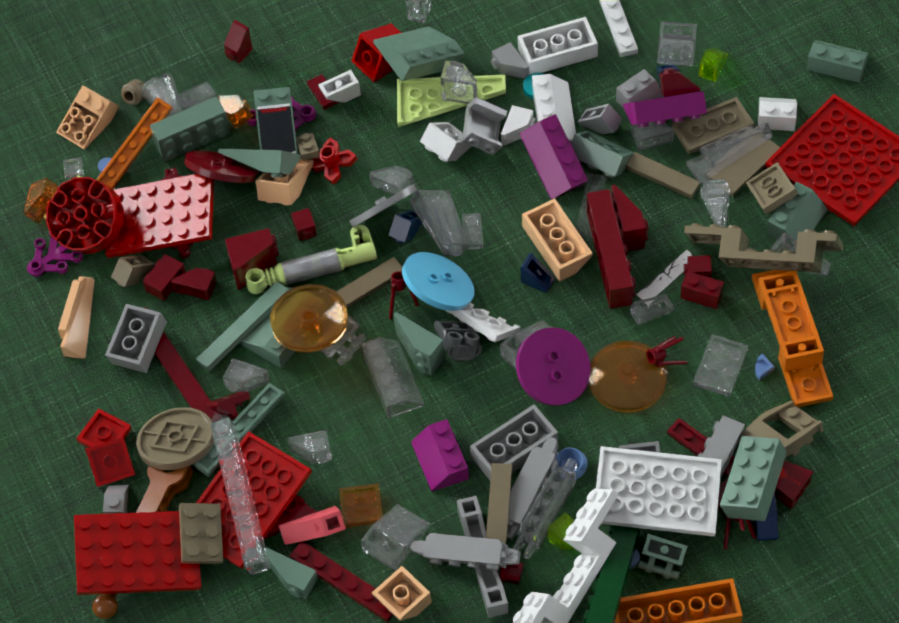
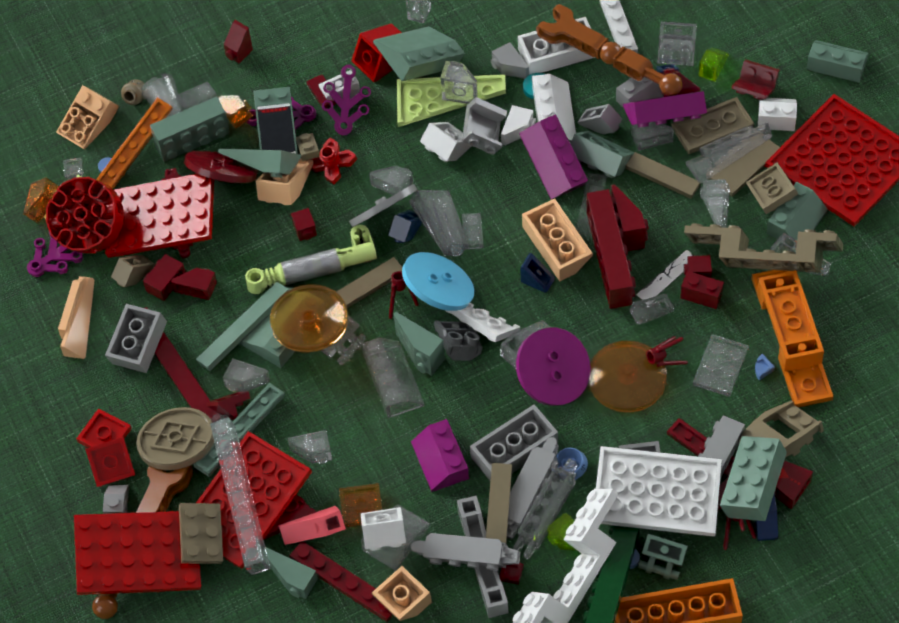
dark red slope [225,228,279,290] -> none
none -> magenta plant [322,65,371,135]
none -> white slope [361,507,406,551]
none -> dark orange piece [536,4,683,96]
none -> dark red bracket [732,59,780,100]

